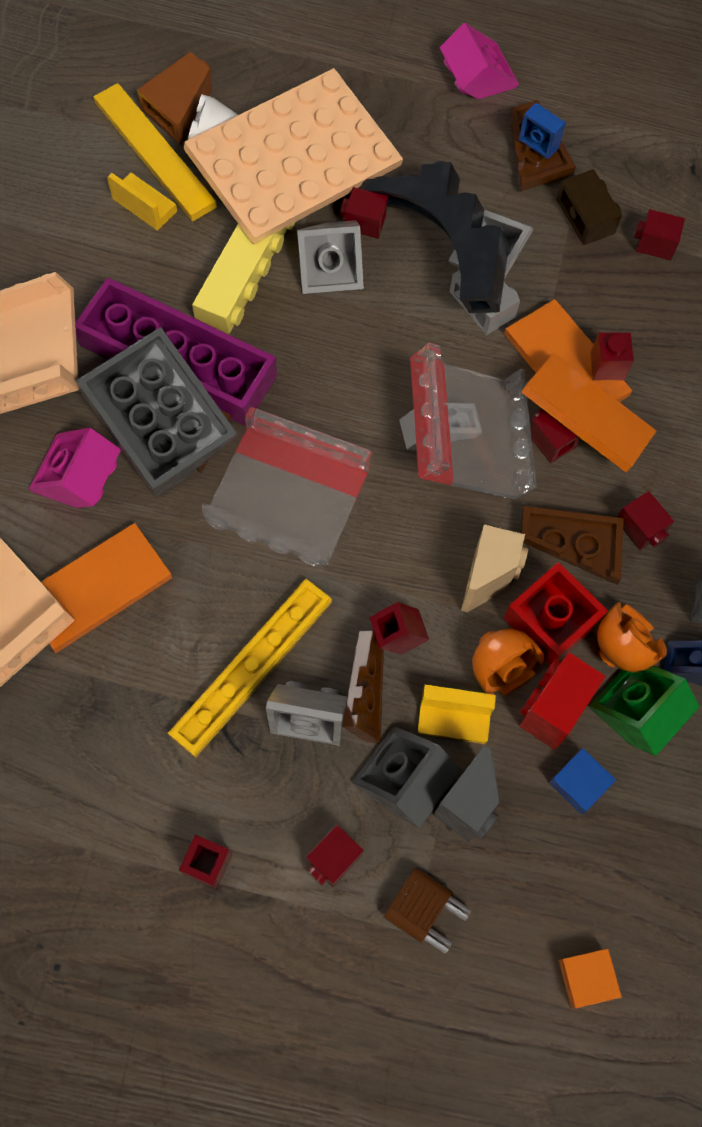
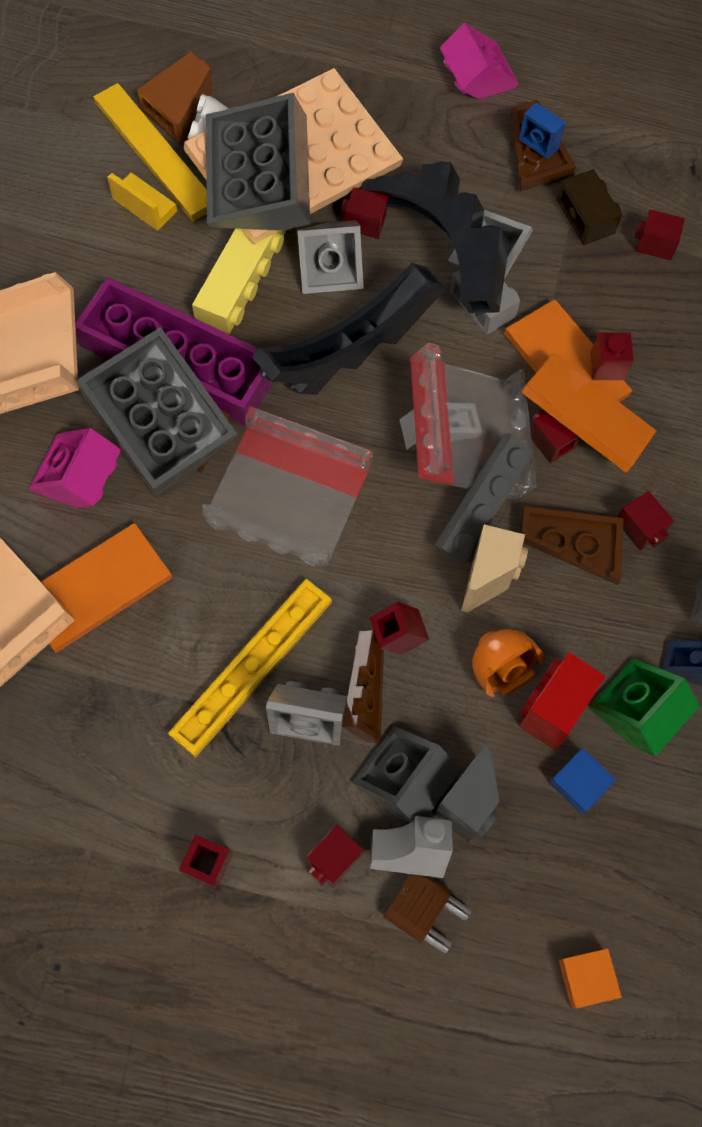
yellow panel [417,685,496,744] -> none
red brick [503,562,608,666] -> none
orange cylinder [597,602,667,672] -> none
none -> dark grey slope [206,93,310,231]
none -> black arch [253,263,445,395]
none -> light grey arch [370,816,453,878]
none -> dark grey plate [434,433,534,565]

